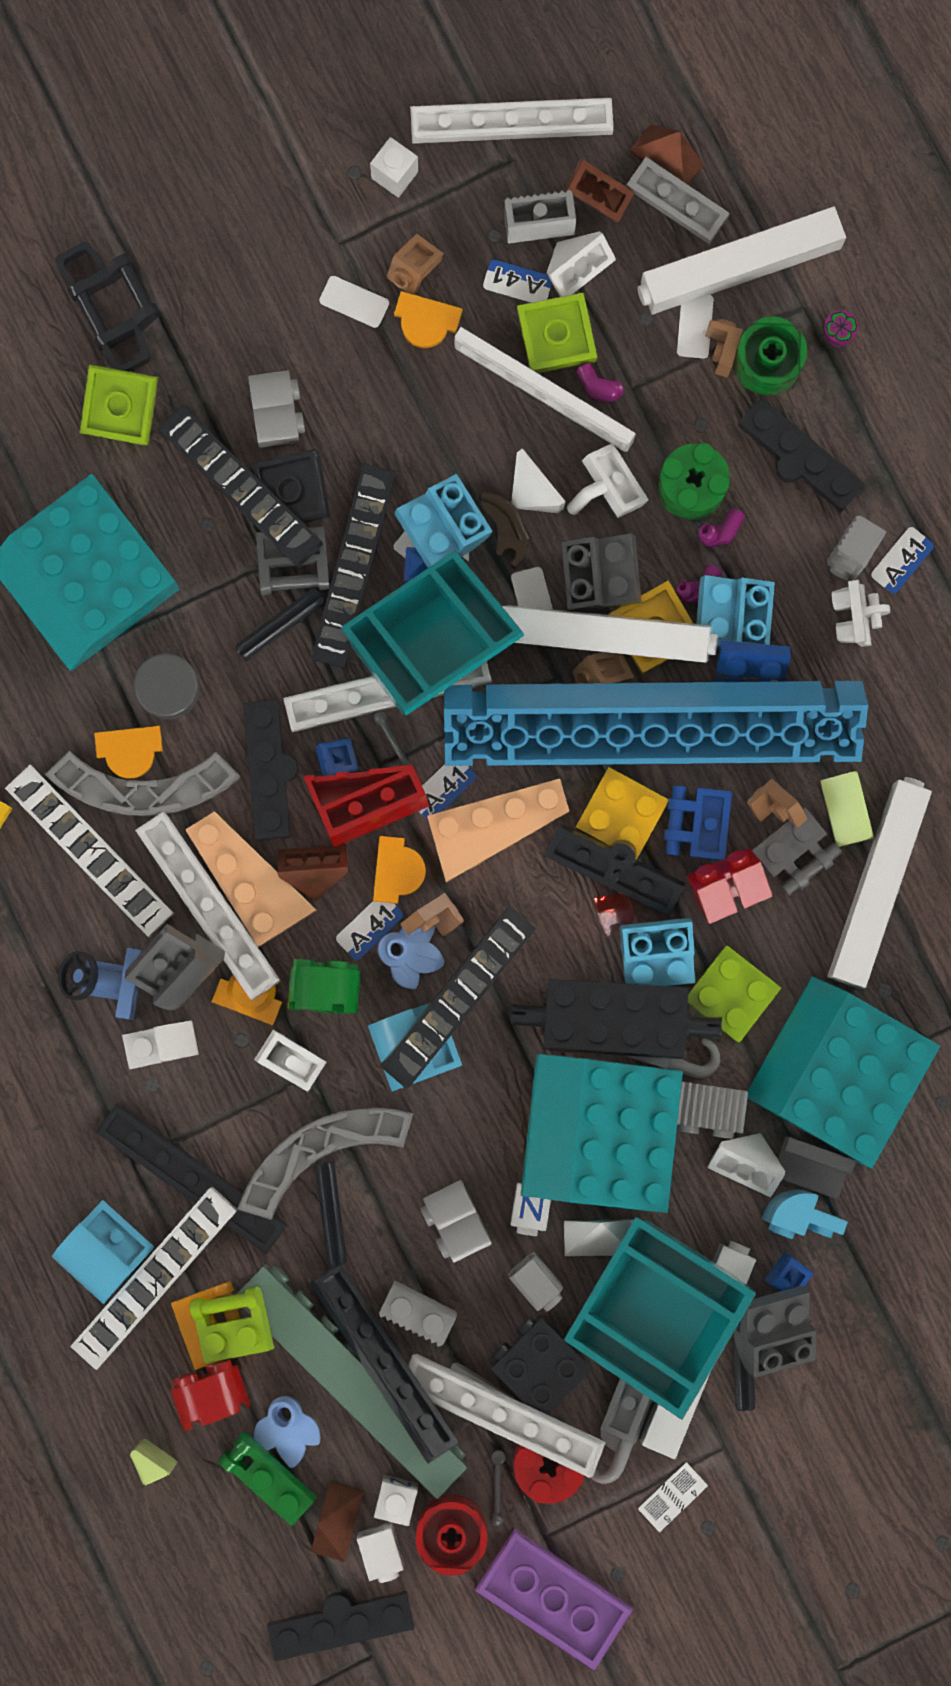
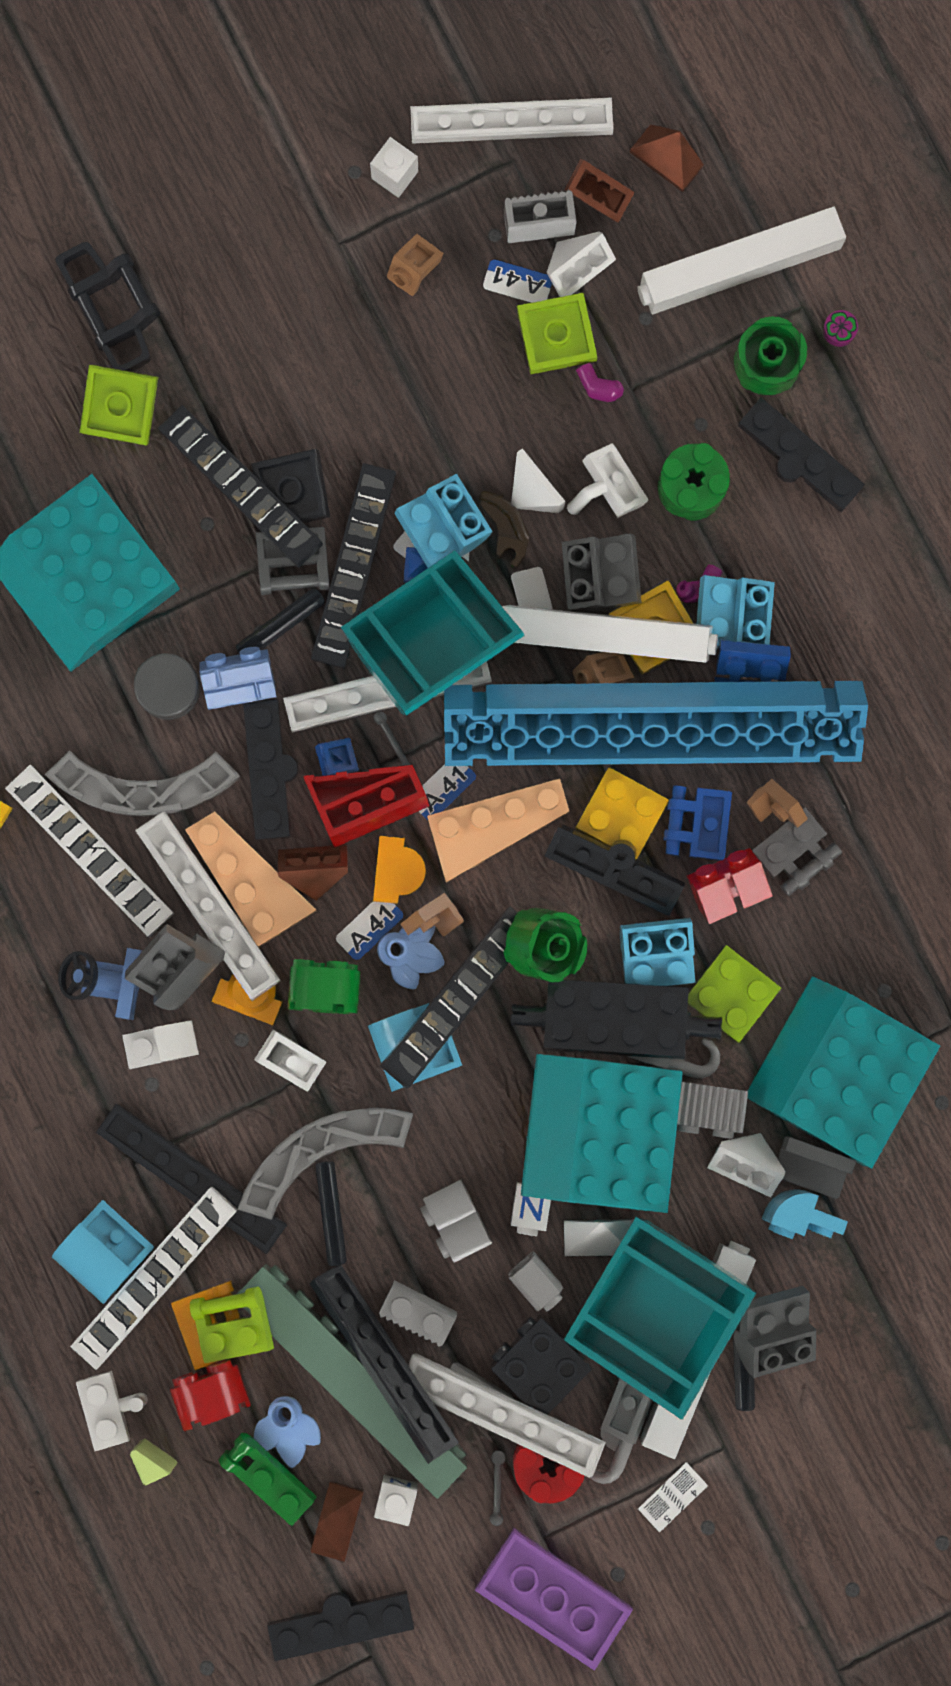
light orange piece [94,726,163,779] -> none
light grey brick [248,370,305,448] -> none
white sticker [319,276,389,328] -> none
white brick [357,1522,404,1583] -> none
light orange piece [394,291,463,348] -> none
red brick [415,1494,487,1576] -> none
white tile [454,327,636,452] -> none
clear red tile [594,894,635,935] -> none
light grey plate [626,157,730,245] -> none
white sticker [677,295,714,359] -> none
magenta arm [698,508,745,547] -> none
medium nougat bracket [705,319,743,378] -> none
blue tile [764,1252,814,1292] -> none
yellowish green slope [820,771,874,847] -> none
light grey brick [827,516,887,580] -> none
white brick [827,777,932,989] -> none
white hips [832,580,891,647] -> none
sticker [871,527,934,594] -> none
none -> white plate [76,1371,148,1451]
none -> medium blue brick [199,647,276,710]
none -> green brick [504,908,588,982]

